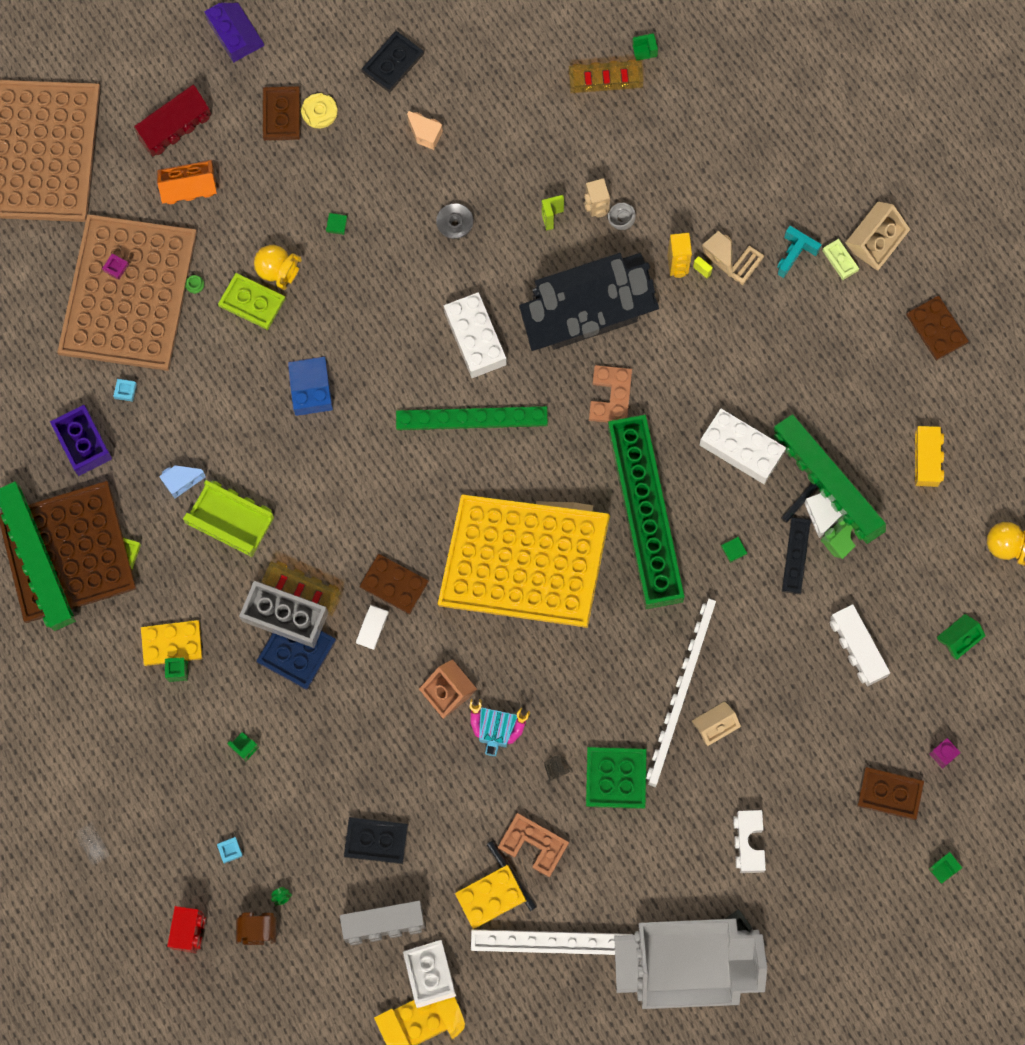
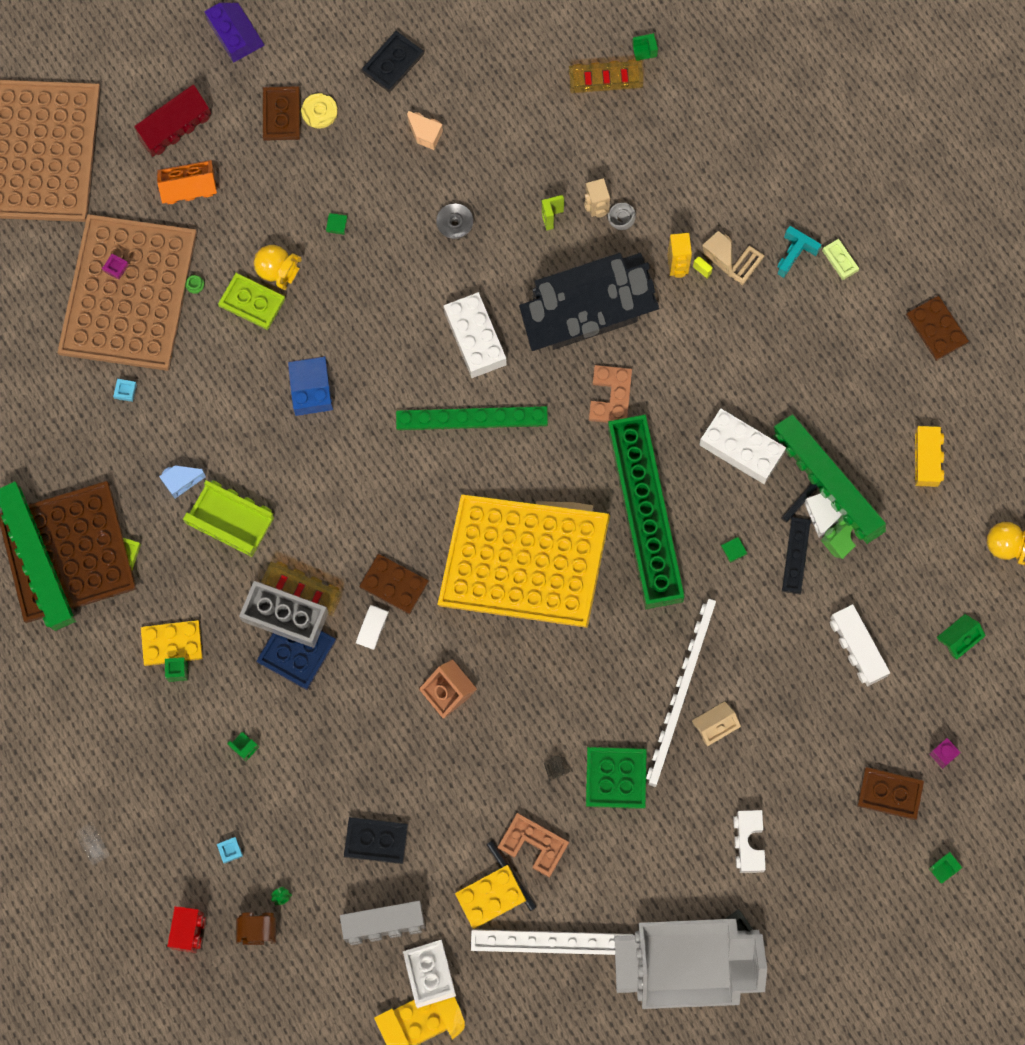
dark purple brick [50,405,112,476] -> none
torso [470,699,530,756] -> none
tan slope [846,202,910,271] -> none

